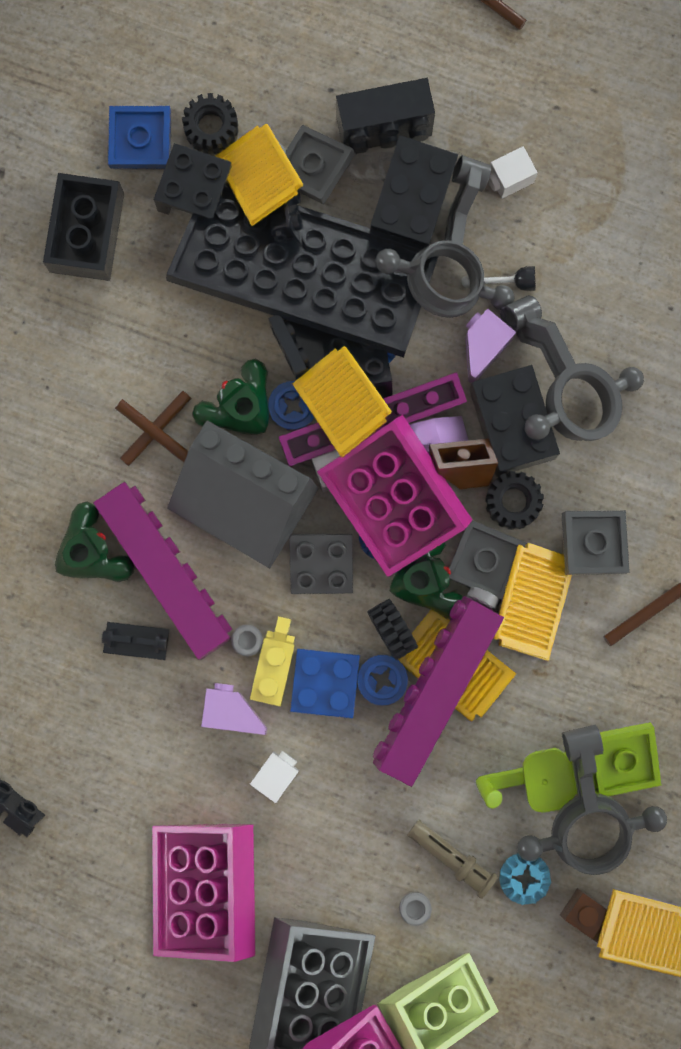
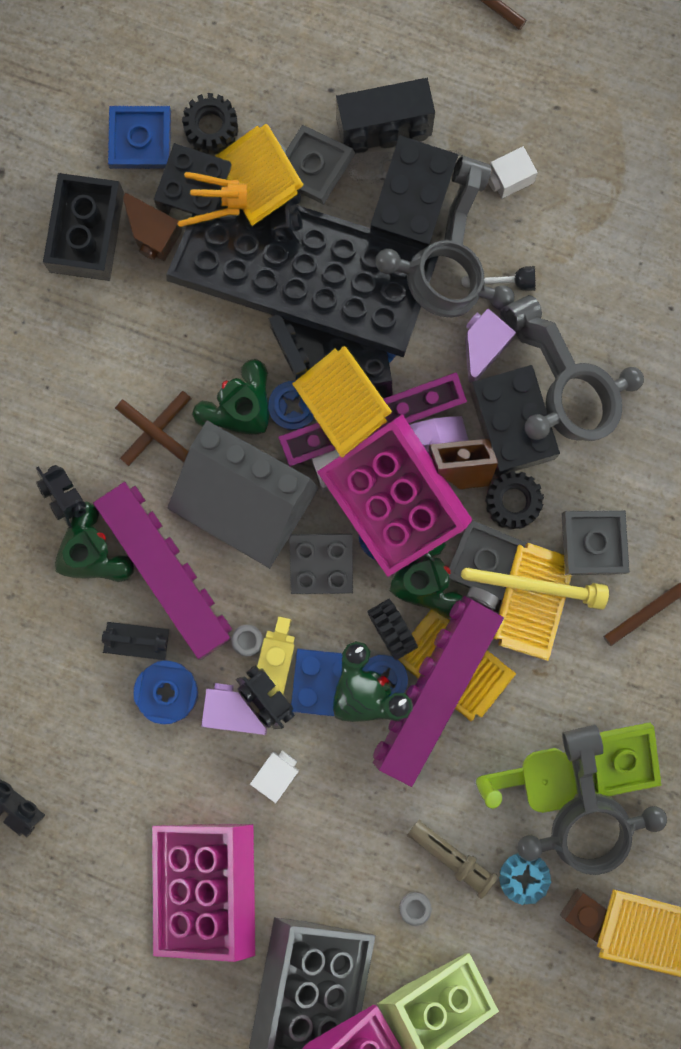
none -> black hinge [36,465,86,529]
none -> reddish brown slope [123,193,183,261]
none -> blue plate [134,661,198,724]
none -> light orange plant [177,172,247,227]
none -> black hinge [235,665,295,729]
none -> dark green head [333,641,413,722]
none -> light yellow piece [461,568,609,610]

